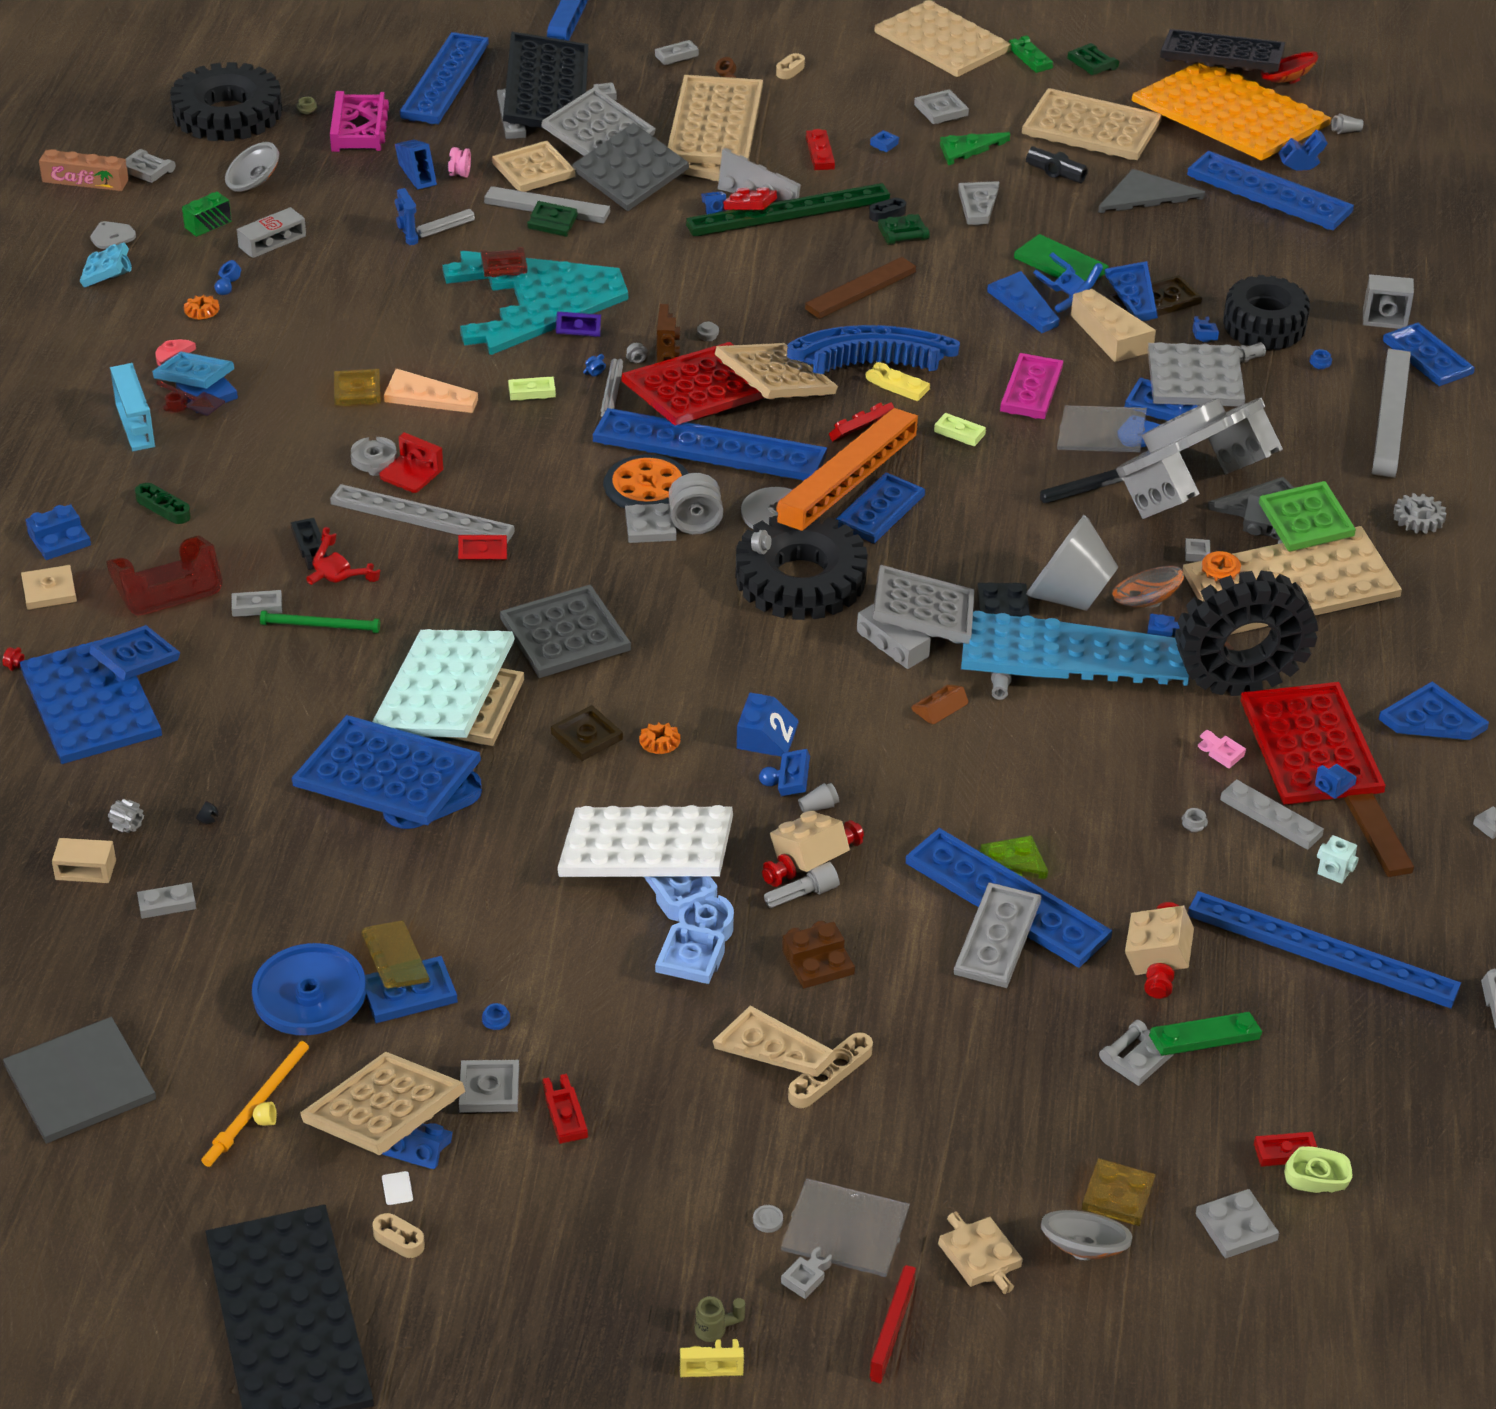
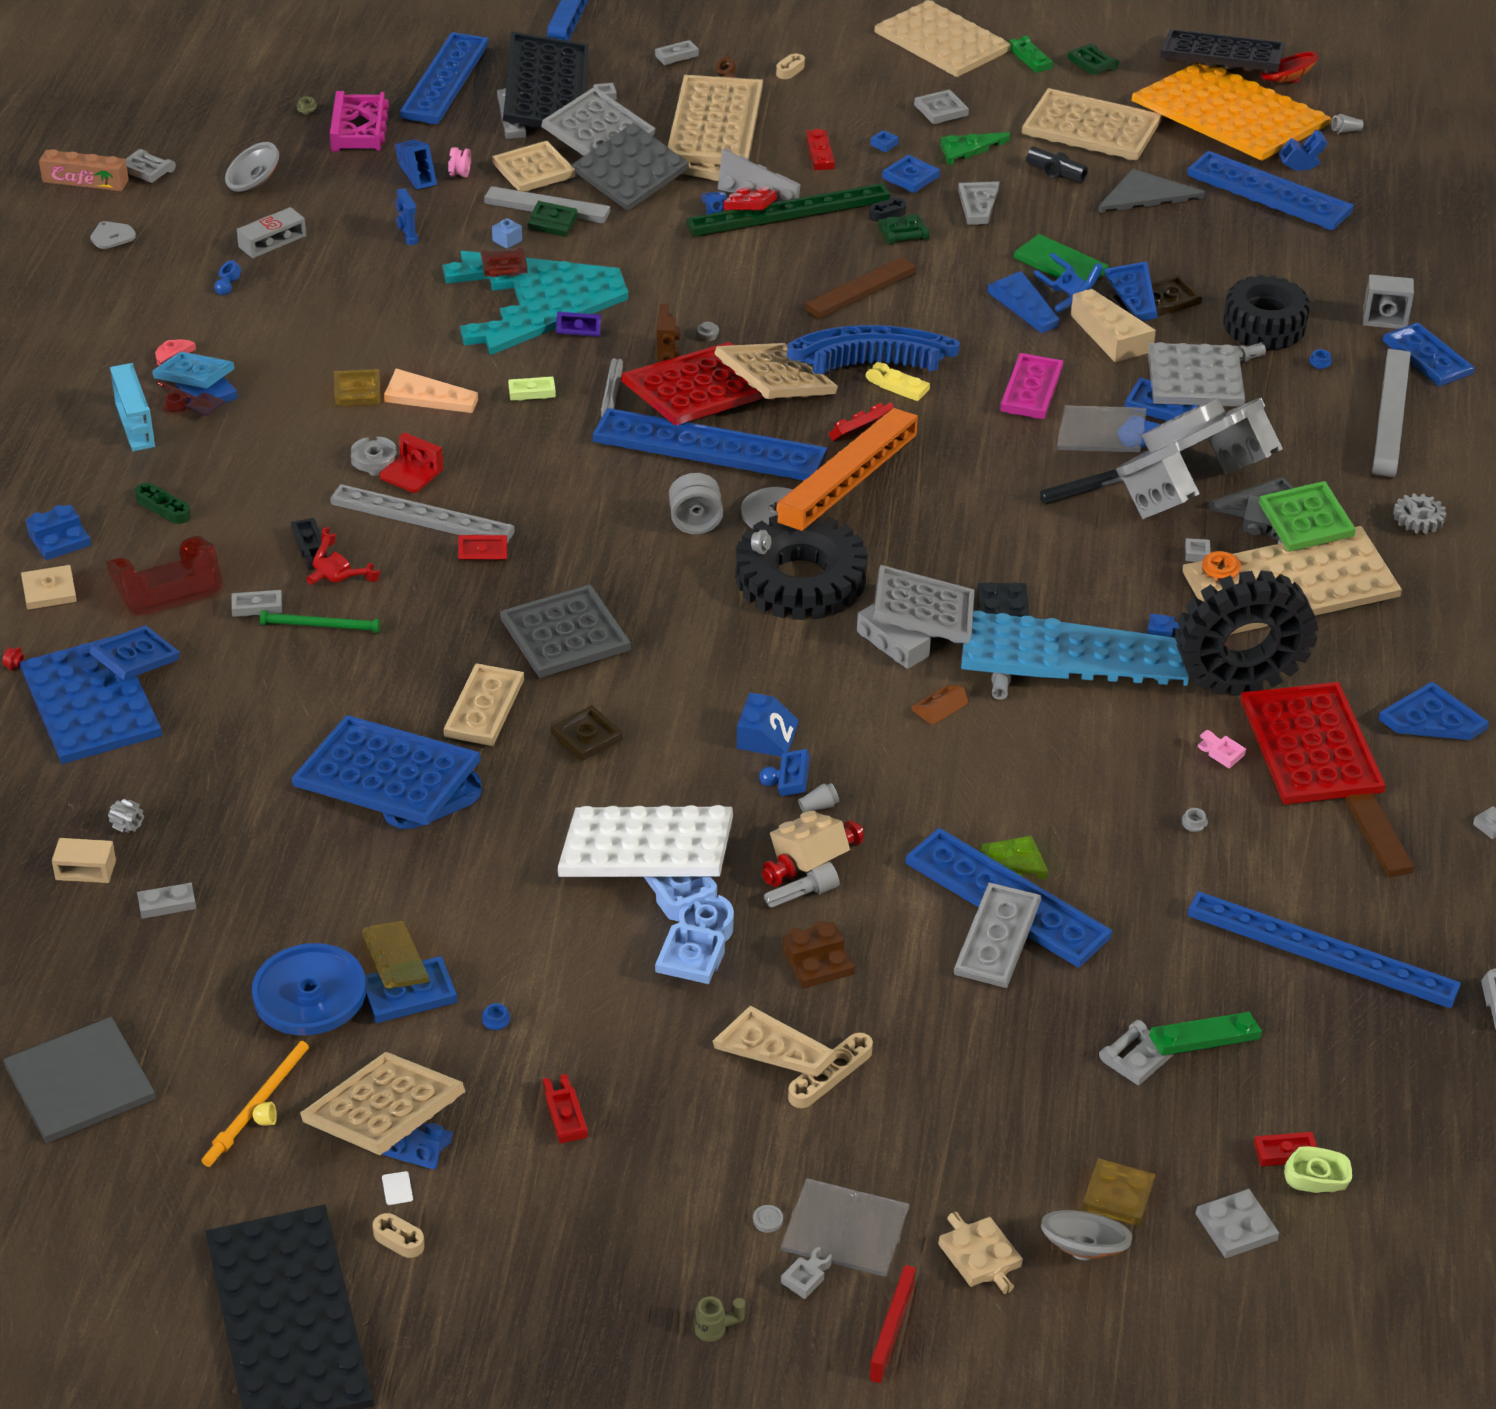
medium azure plate [80,242,132,288] -> none
black tyre [170,62,282,141] -> none
green brick [182,192,232,237] -> none
orange gear [184,295,220,319] -> none
black hinge [196,801,219,824] -> none
light aqua plate [372,629,515,738] -> none
light grey axle [417,209,475,238] -> none
light grey plate [459,1060,519,1112] -> none
blue plate [583,354,606,377] -> none
orange wedge [603,454,689,509] -> none
light grey plate [625,503,676,543] -> none
light grey plate [626,343,648,363] -> none
orange gear [639,722,680,754] -> none
light yellow plate [680,1339,744,1377] -> none
blue tile [836,472,925,544] -> none
yellowish green plate [934,413,986,446] -> none
light grey cone [1026,515,1118,611] -> none
clear dish [1112,566,1184,608] -> none
tan brick [1125,902,1194,999] -> none
blue plate [1192,316,1219,342] -> none
light grey plate [1220,779,1324,850] -> none
blue bracket [1315,764,1357,799] -> none
light aqua brick [1317,835,1359,884] -> none
none -> medium blue plate [492,218,522,249]
none -> blue plate [882,155,940,193]

